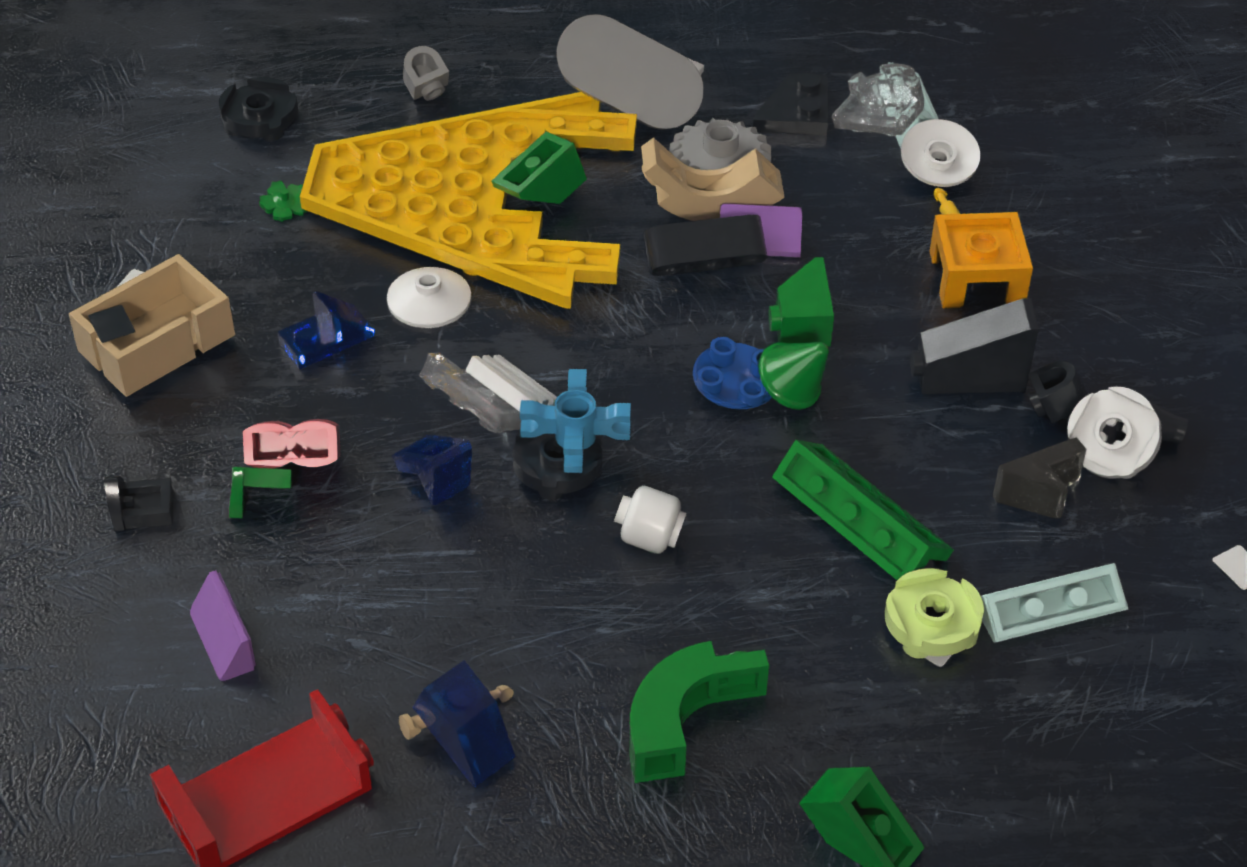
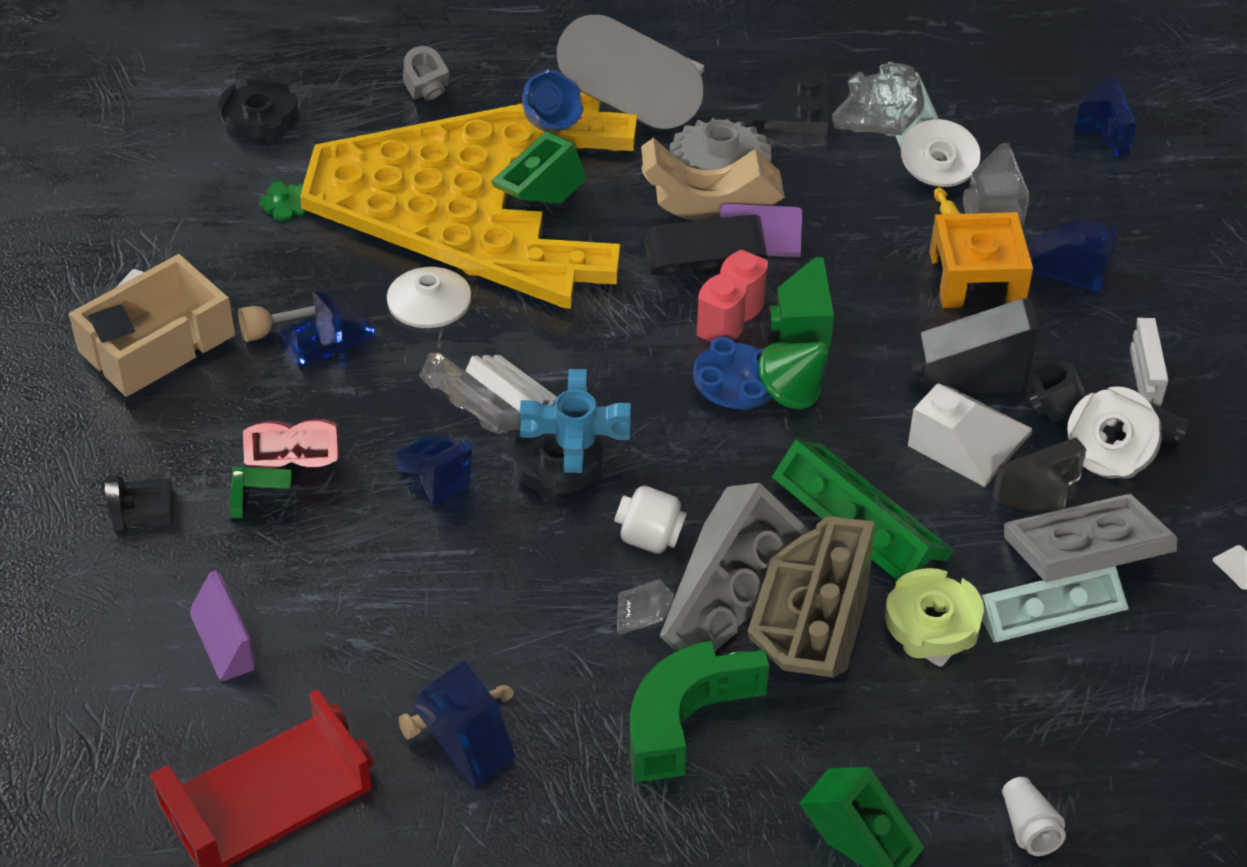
none -> tan hinge [238,298,342,342]
none -> blue hair [522,70,584,133]
none -> clear slope [617,579,675,635]
none -> light grey wedge [660,483,810,652]
none -> coral brick [697,250,768,342]
none -> dark tan wedge [748,516,875,678]
none -> white slope [908,383,1032,487]
none -> clear slope [963,143,1030,226]
none -> white cone [1002,777,1066,856]
none -> light grey tile [1004,494,1177,582]
none -> clear blue slope [1028,218,1119,292]
none -> clear blue slope [1074,75,1137,155]
none -> white tile [1130,318,1168,407]

